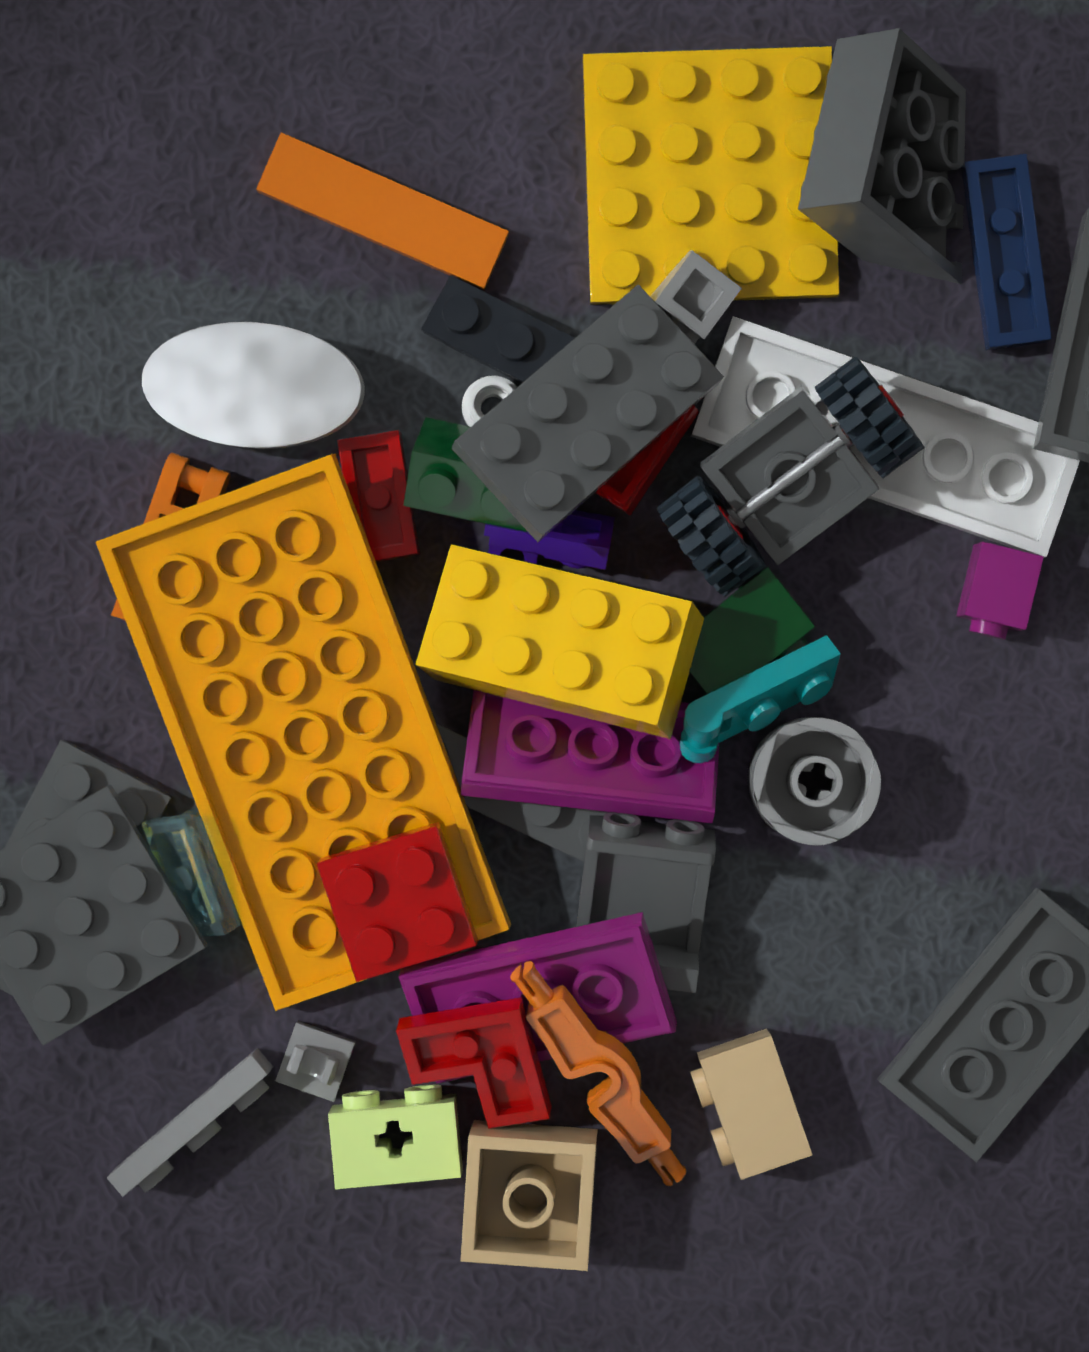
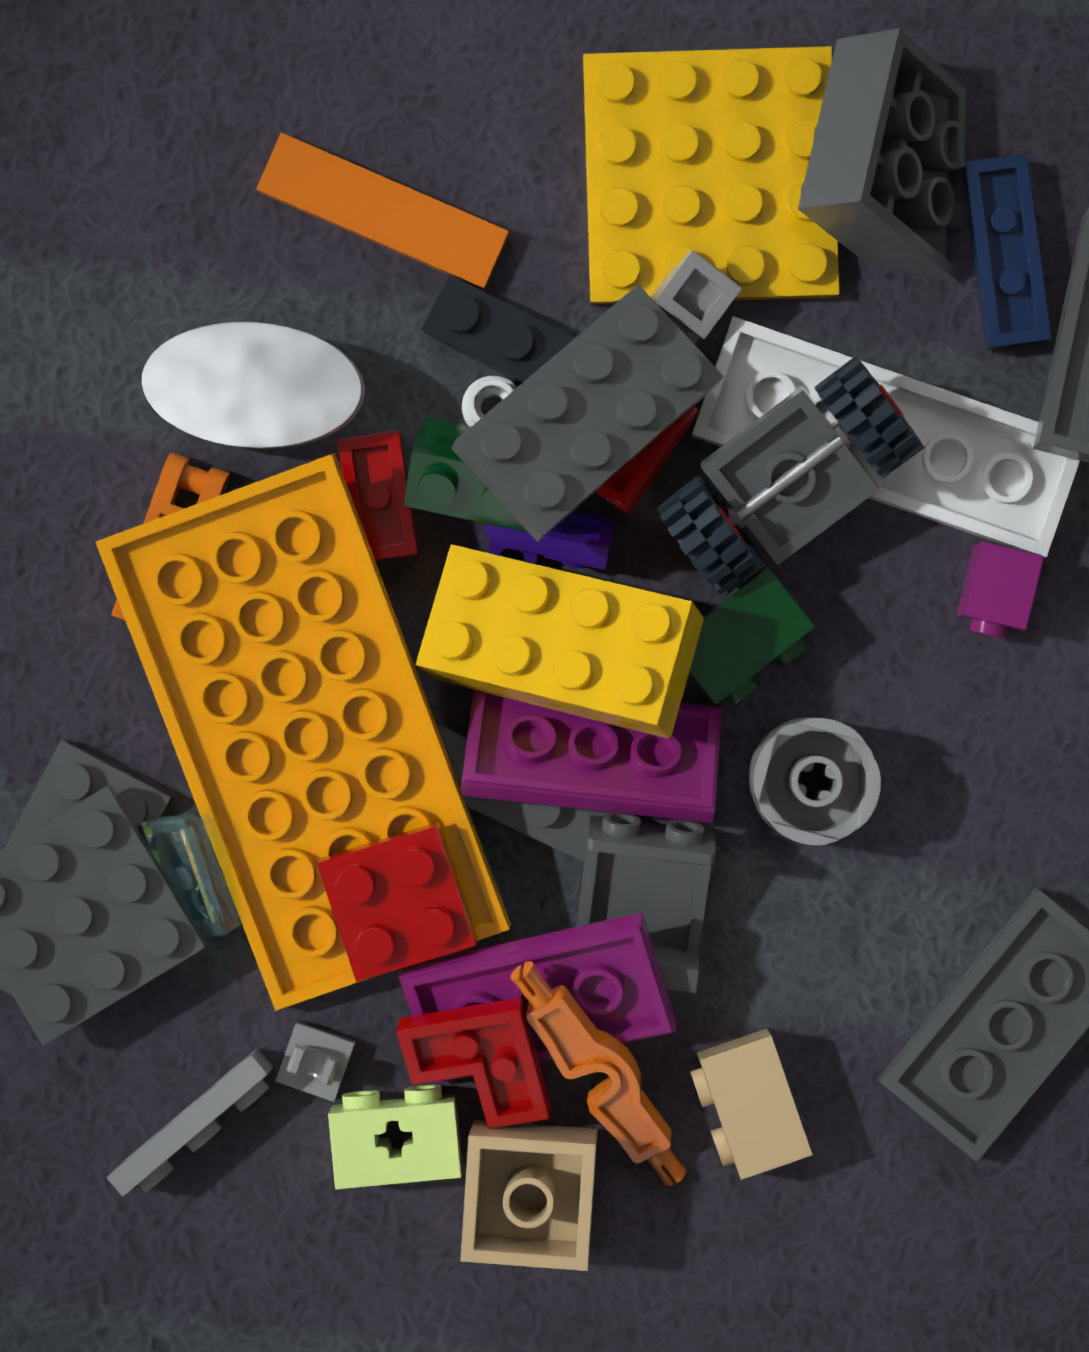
teal plate [680,635,841,763] -> none

